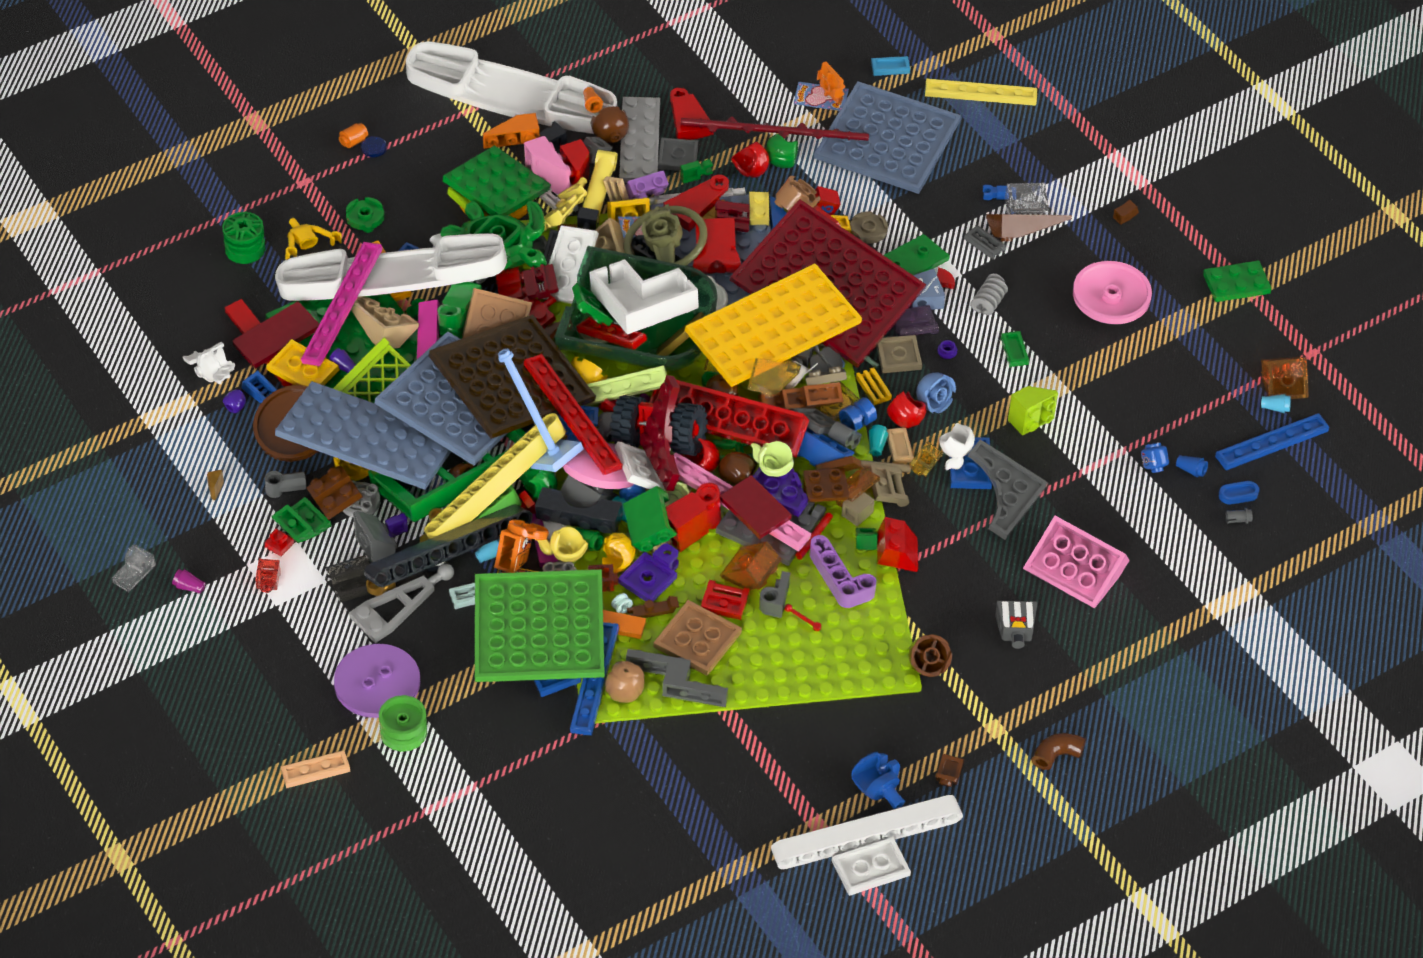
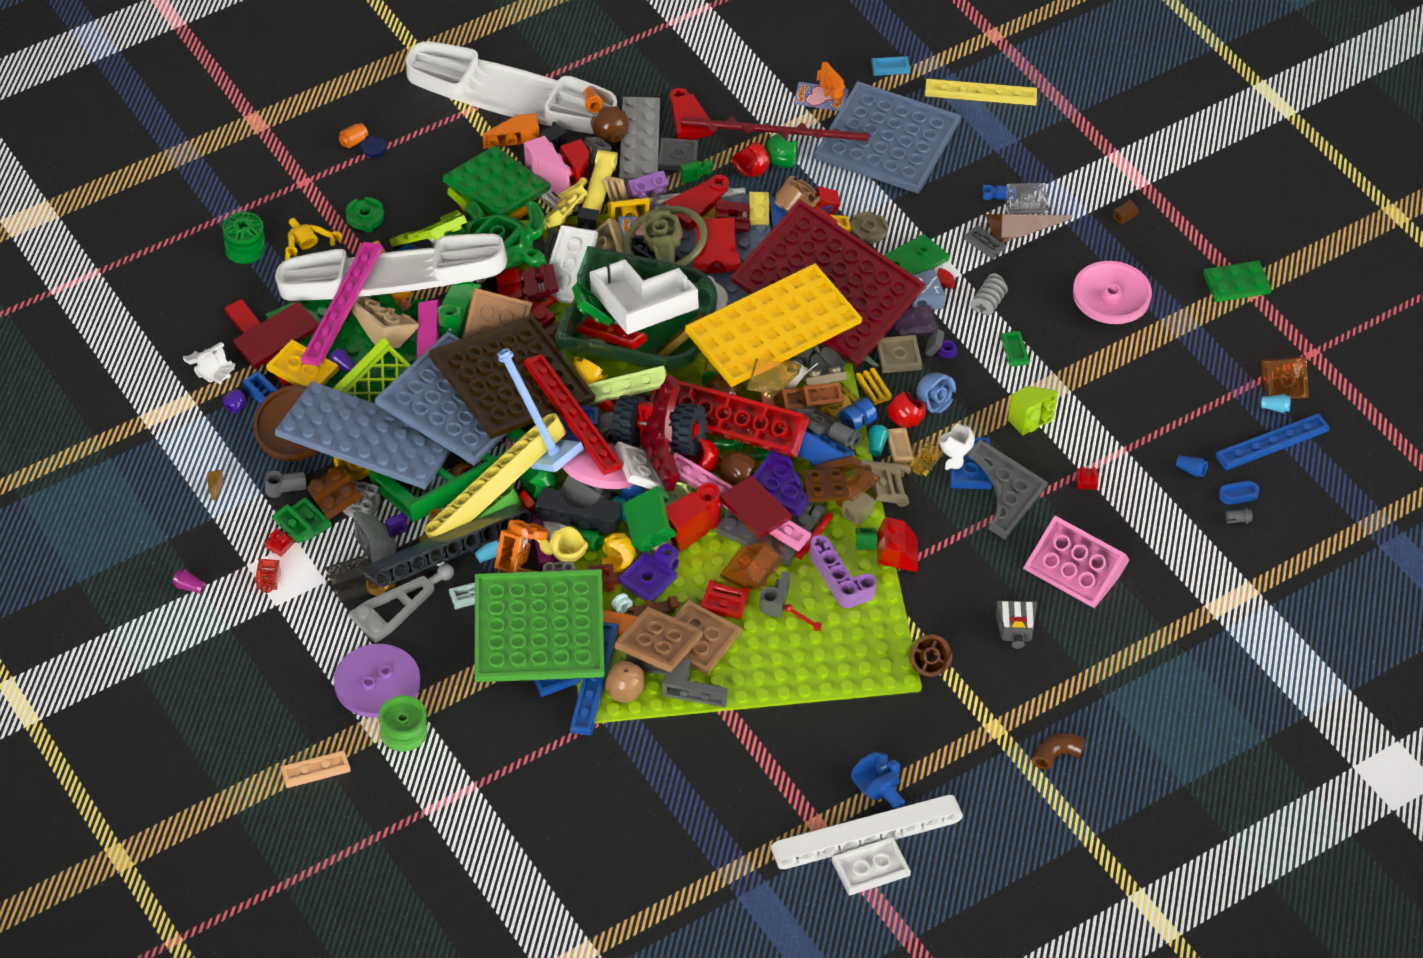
clear plate [112,544,156,592] -> none
yellowish green hair [751,441,794,477] -> none
reddish brown bracket [935,754,964,787] -> none
blue head [1141,442,1169,473] -> none
none -> lime wing [389,210,467,247]
none -> medium nougat plate [615,607,703,673]
none -> dark grey tile [925,329,944,357]
none -> red tile [1076,466,1098,490]

